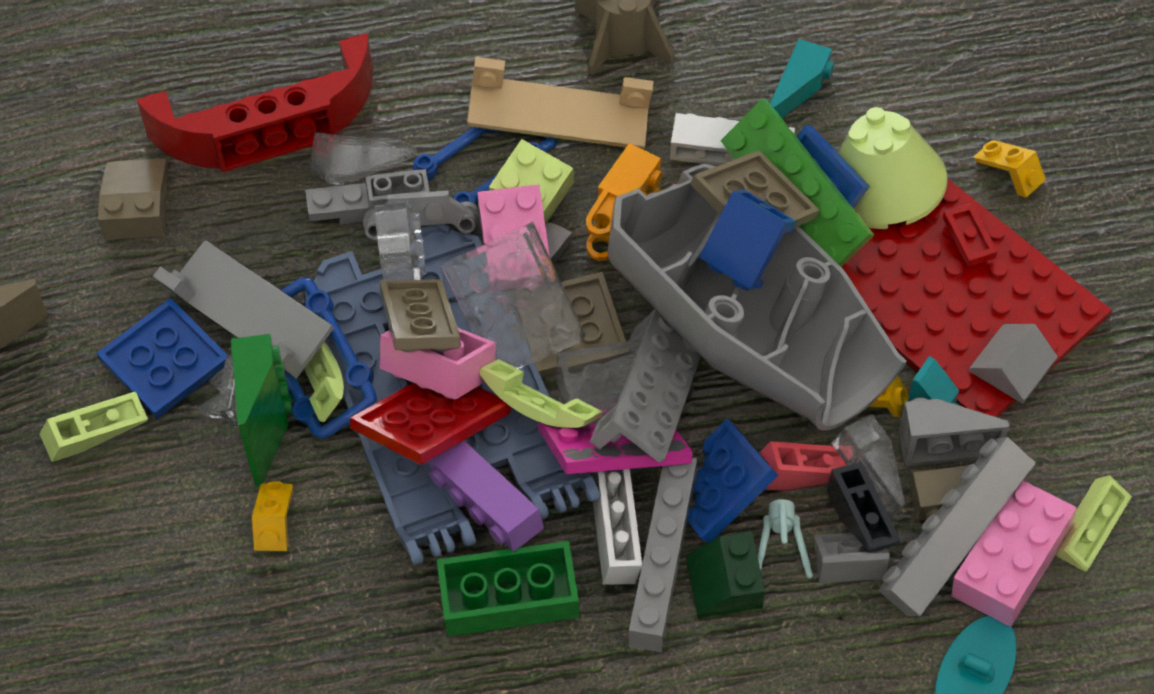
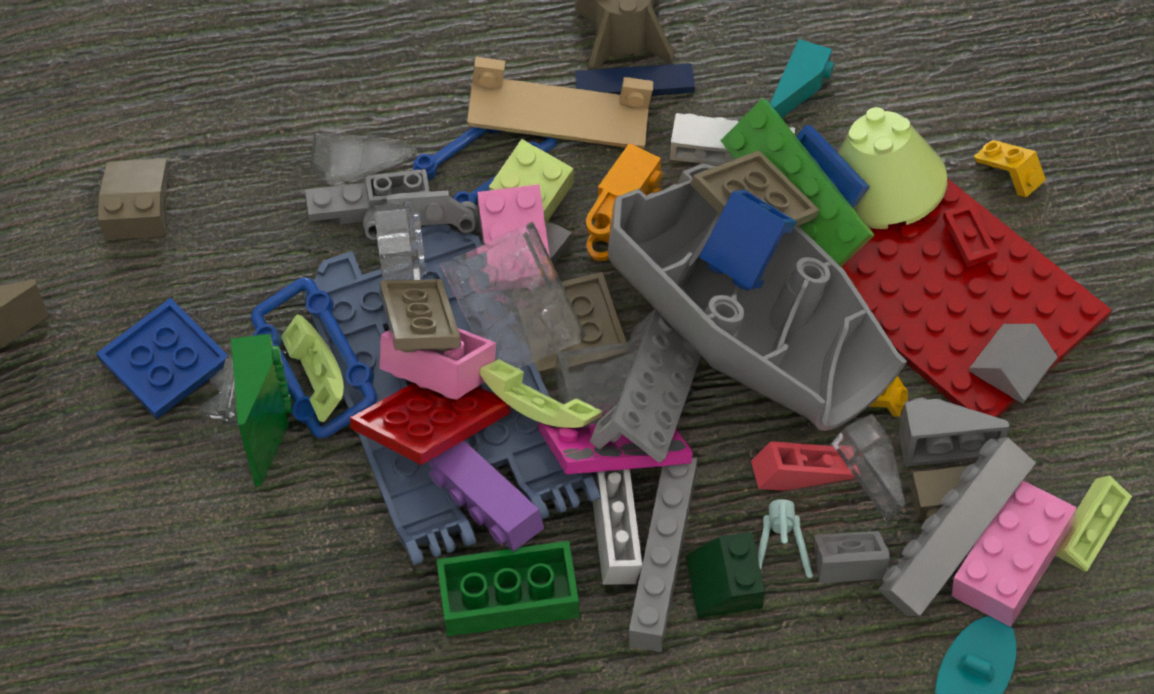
yellowish green slope [40,391,148,462] -> none
red slope [136,33,373,173] -> none
light grey bracket [153,241,334,379] -> none
yellow bracket [252,481,293,551] -> none
blue plate [687,418,779,543] -> none
black slope [827,462,901,553] -> none
teal slope [908,356,960,406] -> none
none -> dark blue tile [575,63,695,96]

